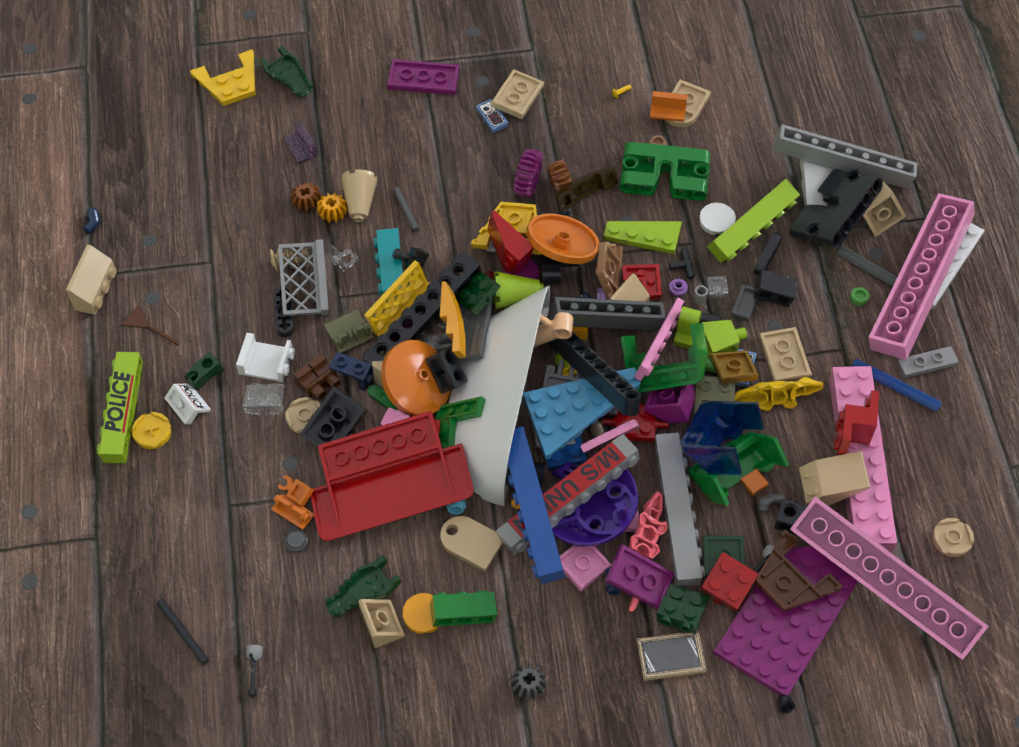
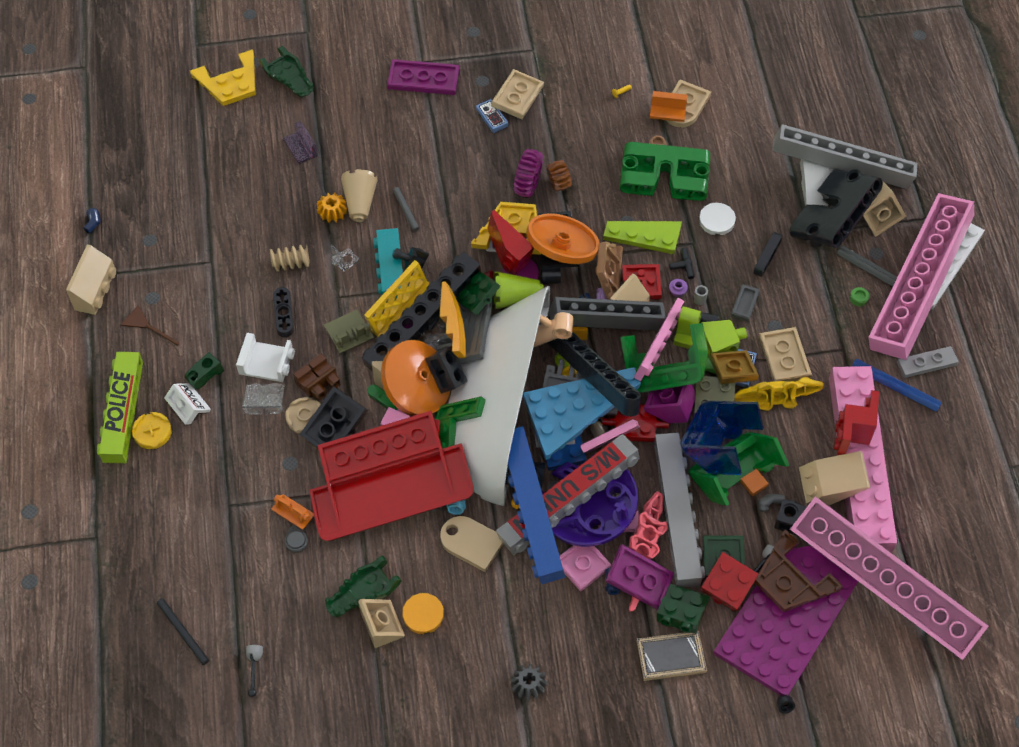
light grey fence [278,240,329,316] -> none
orange plate [278,475,314,507] -> none
dark orange gear [290,182,321,212] -> none
dark blue bracket [329,352,374,391] -> none
green brick [430,590,497,627] -> none
dark brown slope [555,166,618,212] -> none
clear tile [706,276,729,299] -> none
lime brick [707,179,800,263] -> none
black brick [753,270,797,307] -> none
tan tile [932,518,974,557] -> none

